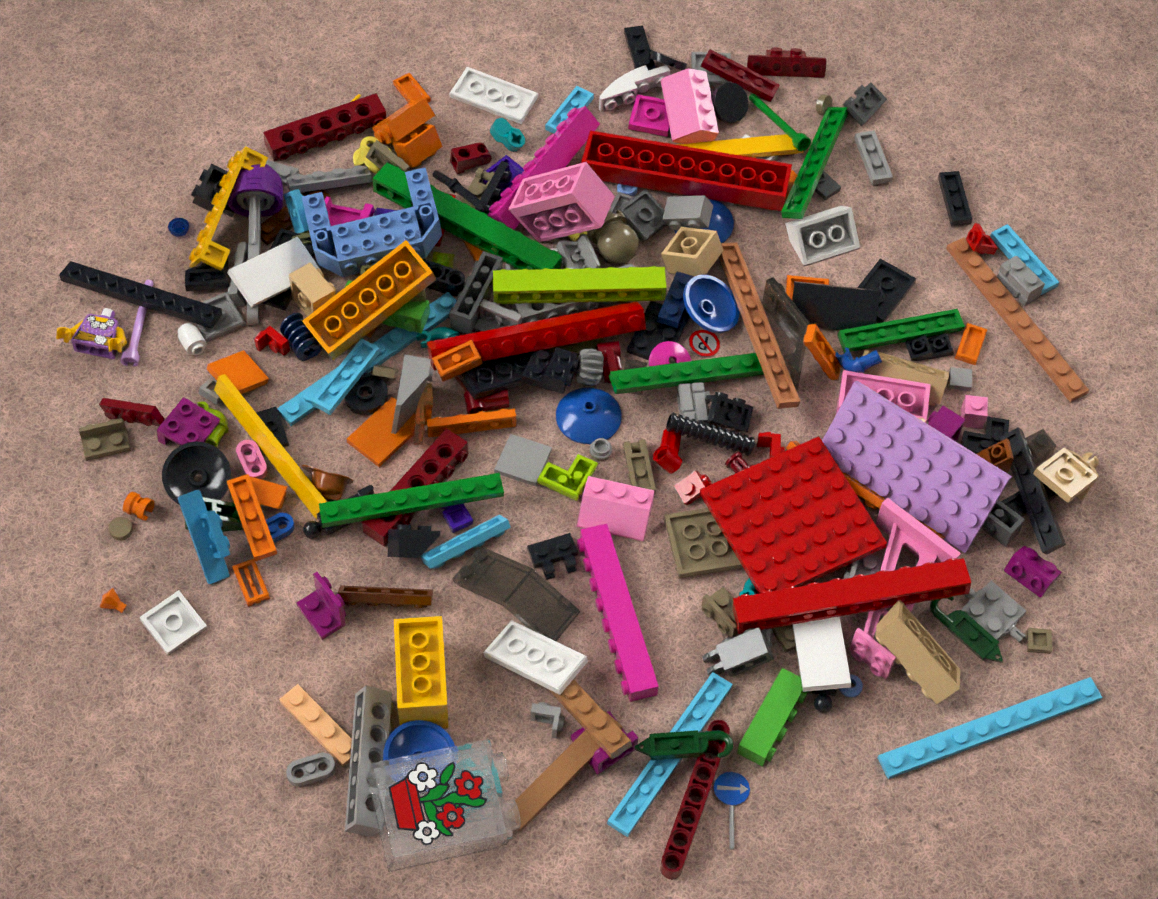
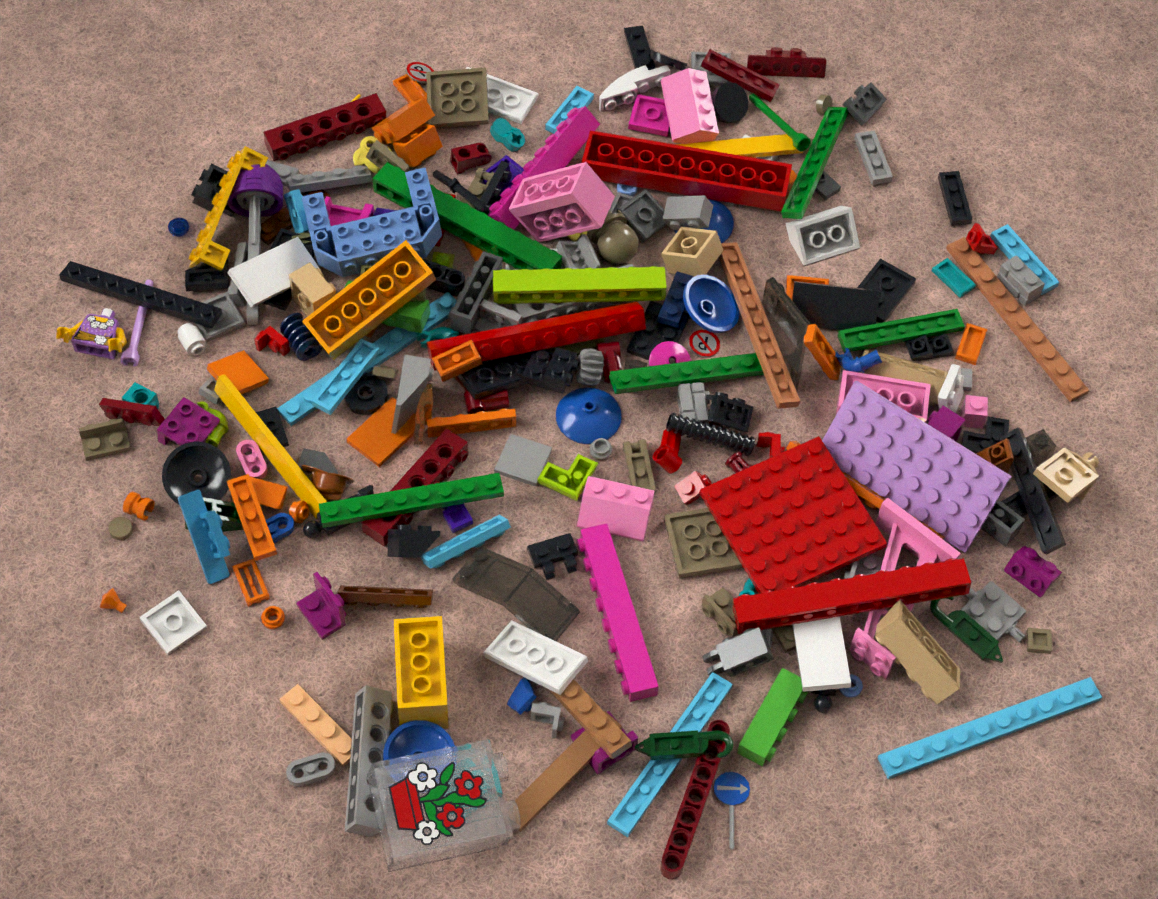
none -> teal brick [122,382,159,409]
none -> orange plate [261,606,285,629]
none -> orange plate [289,500,309,523]
none -> dark grey tile [298,448,338,474]
none -> piece [406,62,434,83]
none -> dark tan plate [426,67,489,128]
none -> blue piece [507,677,537,715]
none -> teal tile [931,258,976,298]
none -> white plate [937,364,964,413]

